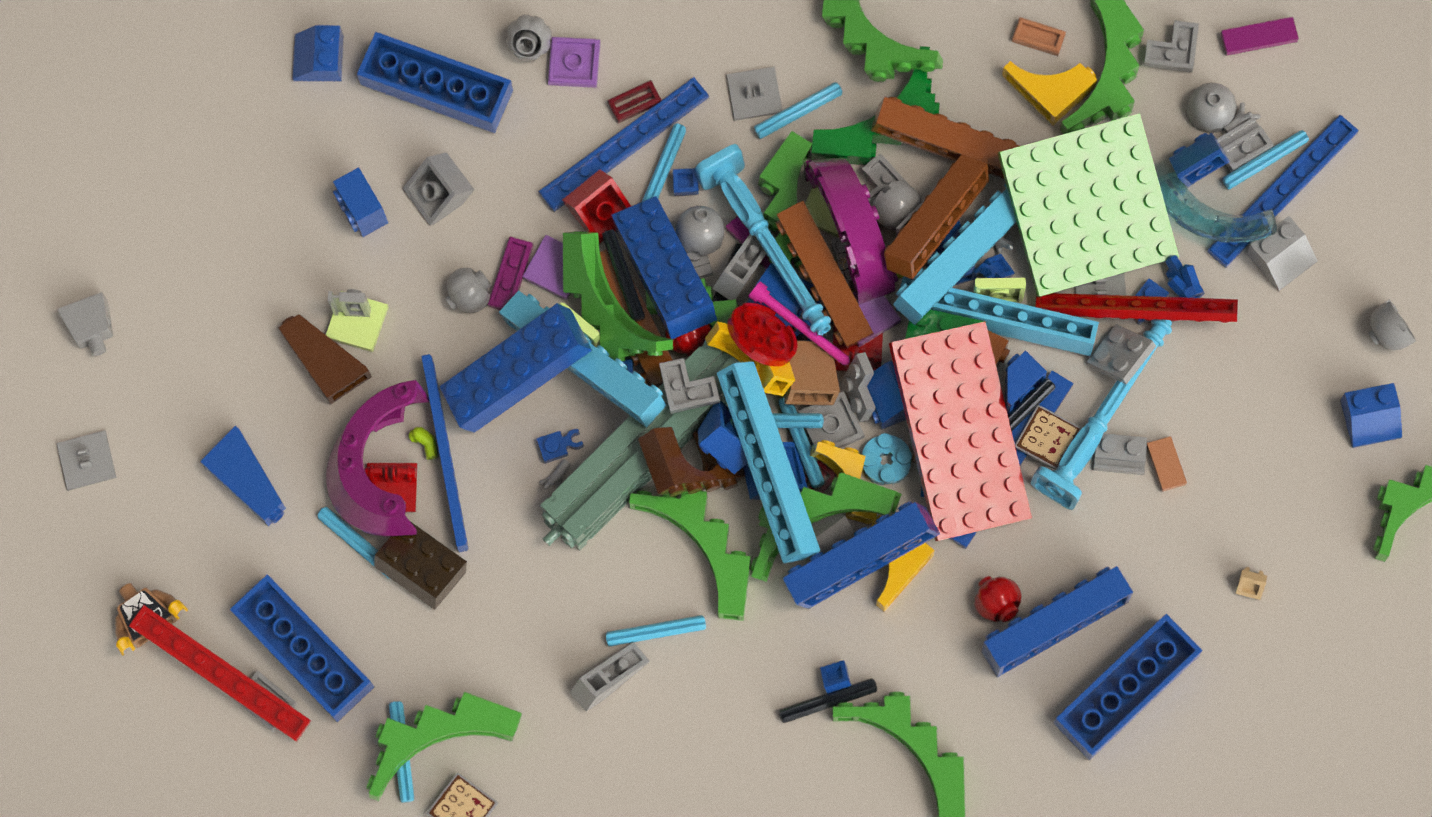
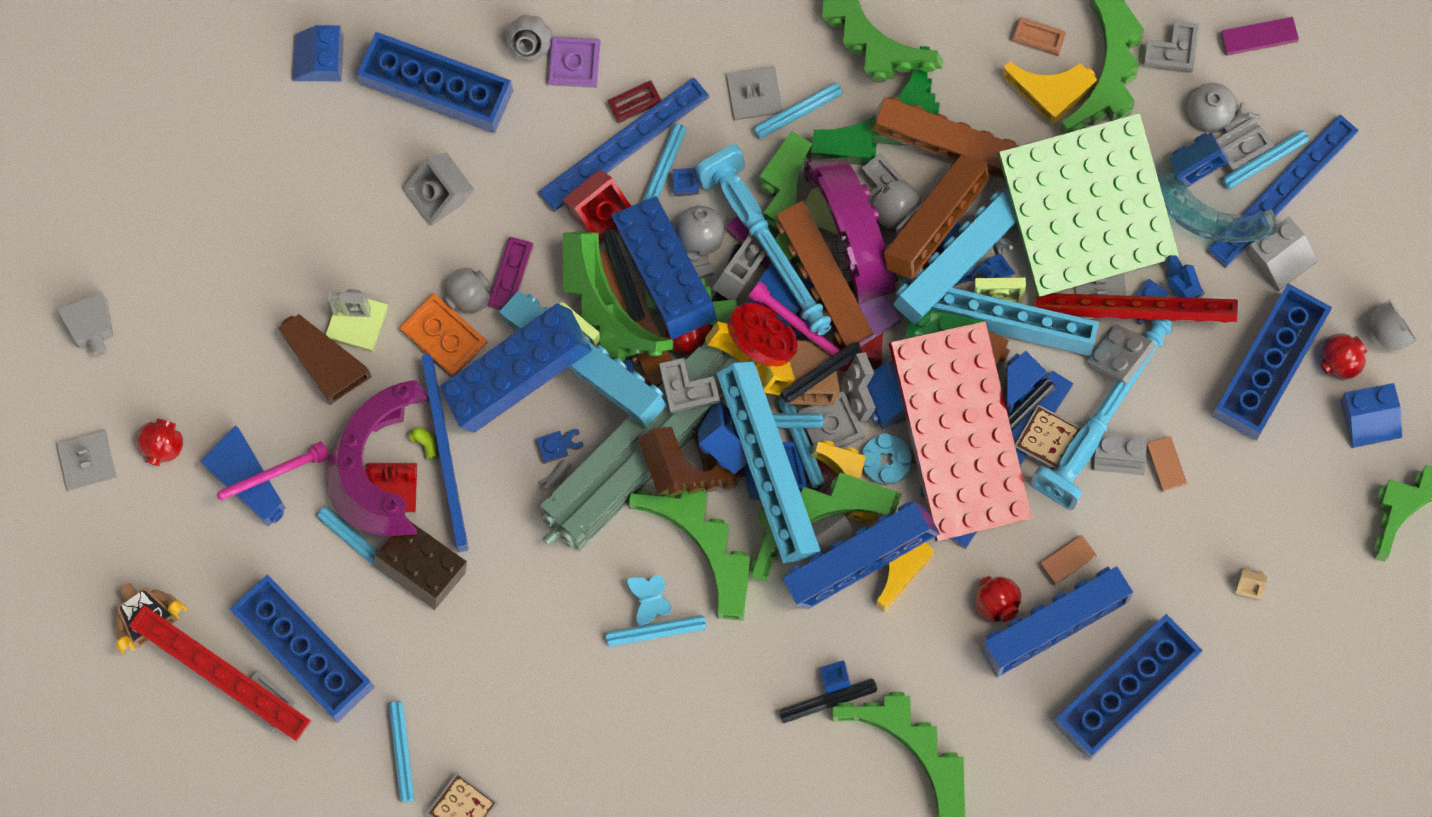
blue brick [332,167,388,237] -> none
bright green arch [366,692,522,801] -> none
medium lavender tile [523,235,571,300] -> none
light grey slope [570,642,650,712] -> none
none -> red plant [136,418,183,466]
none -> dark pink piece [217,441,329,500]
none -> orange tile [399,293,488,377]
none -> medium azure animal [627,575,671,626]
none -> black axle [780,342,862,403]
none -> nougat tile [1040,535,1097,585]
none -> blue brick [1212,283,1332,441]
none -> red plant [1320,333,1367,379]

